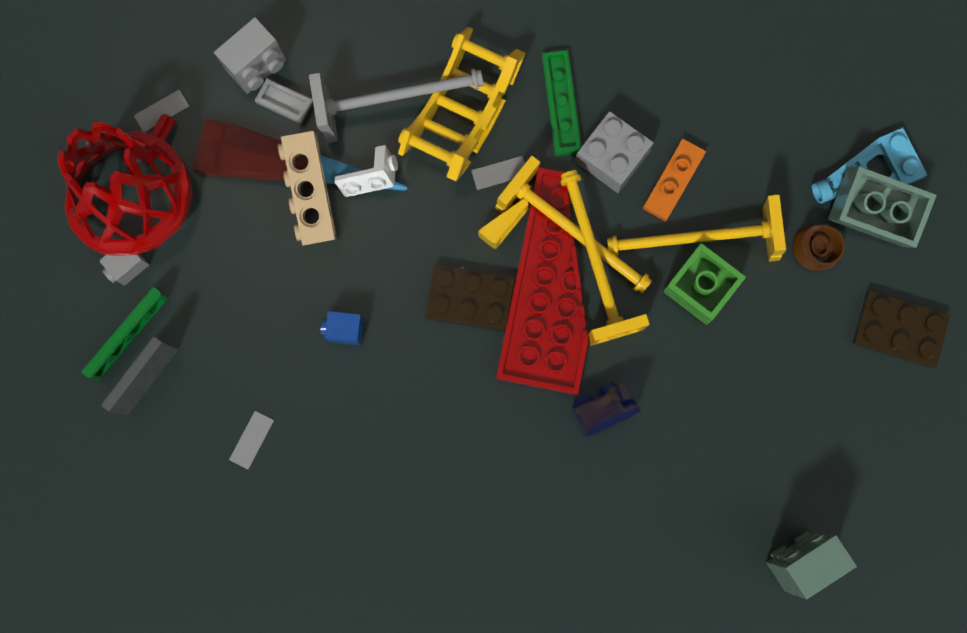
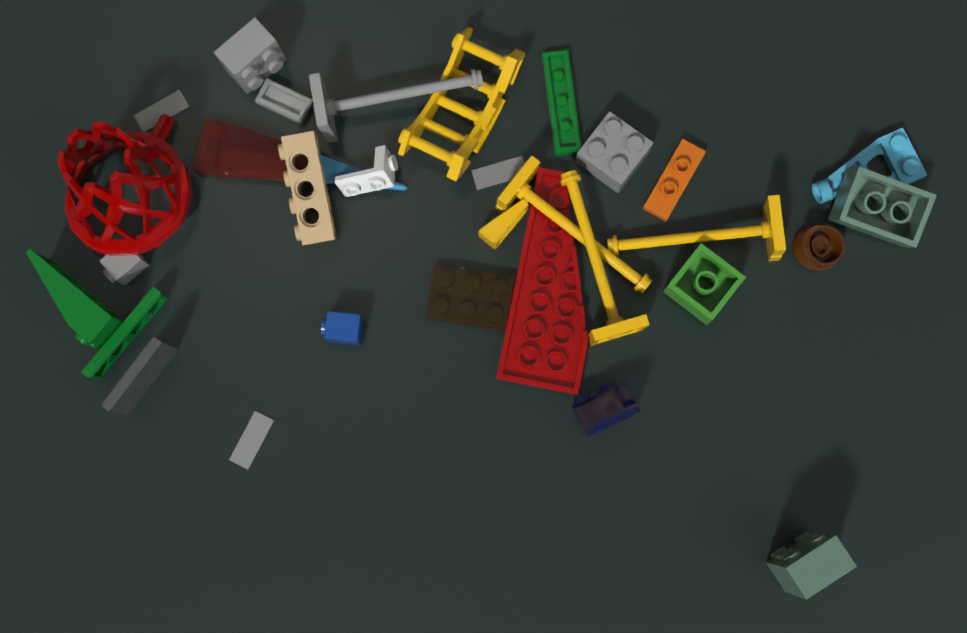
dark brown plate [852,291,950,369] -> none
none -> green slope [26,248,125,350]

